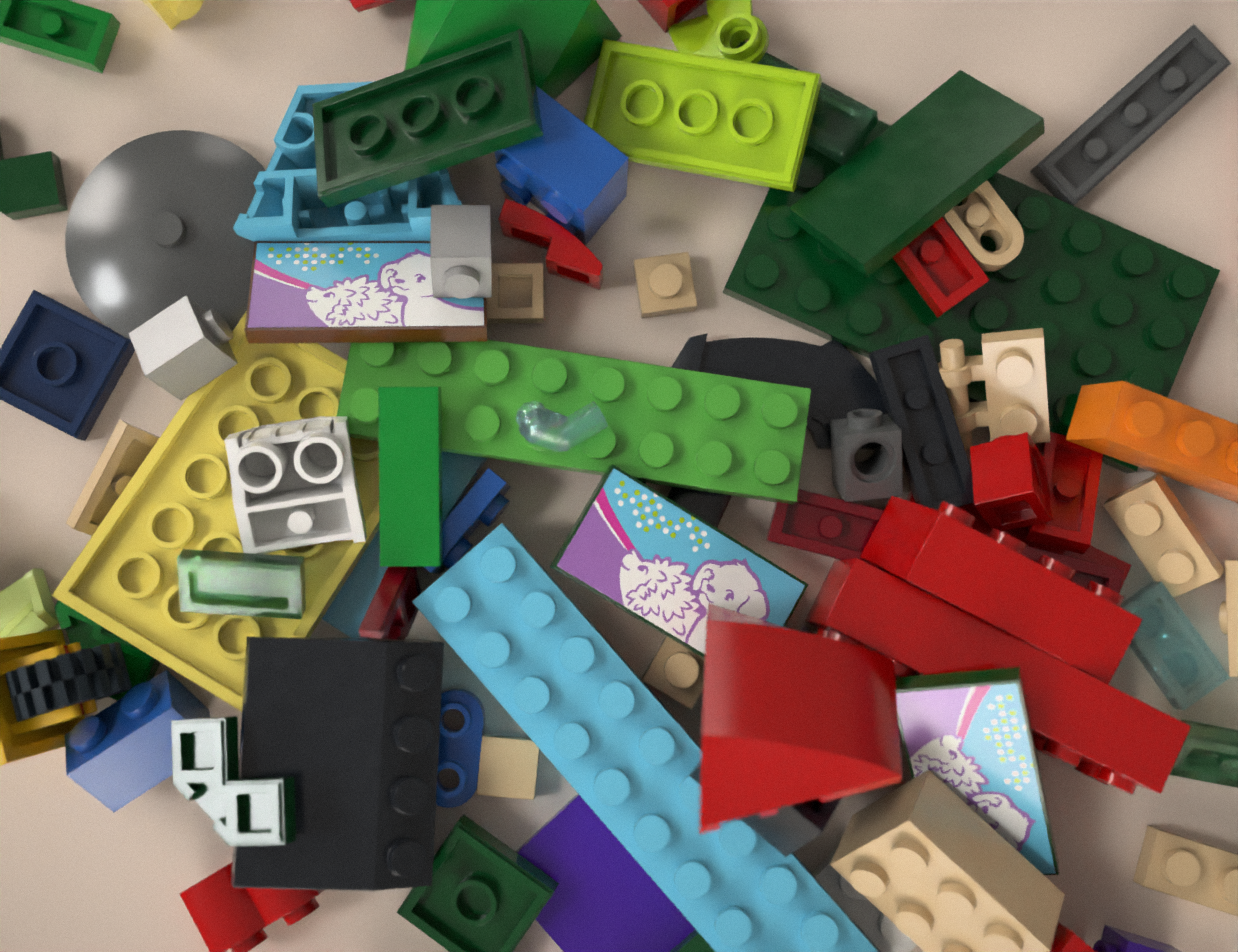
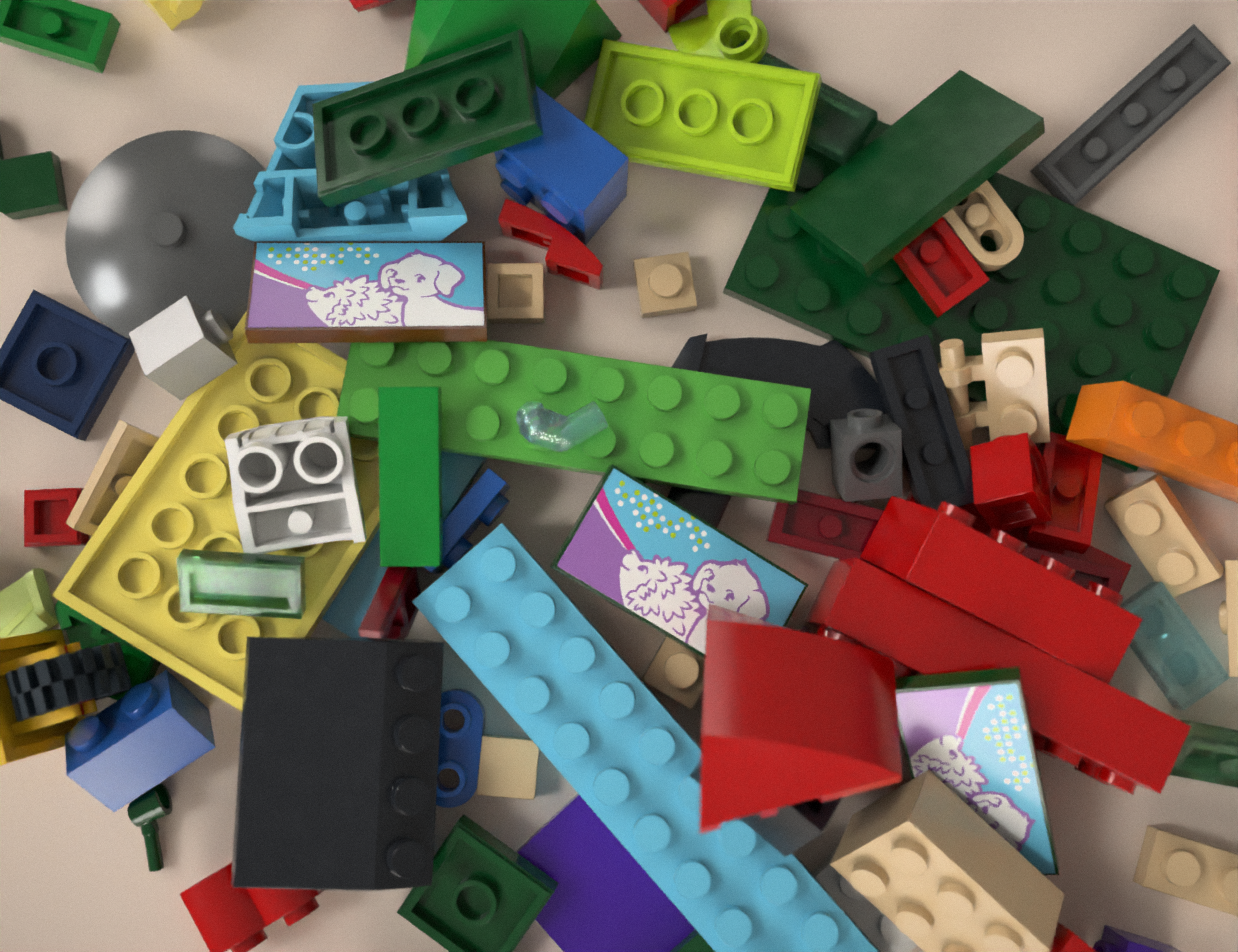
tile [171,716,296,846] -> none
light grey brick [430,205,492,299] -> none
none -> red tile [24,488,90,548]
none -> dark green hand [127,783,172,872]

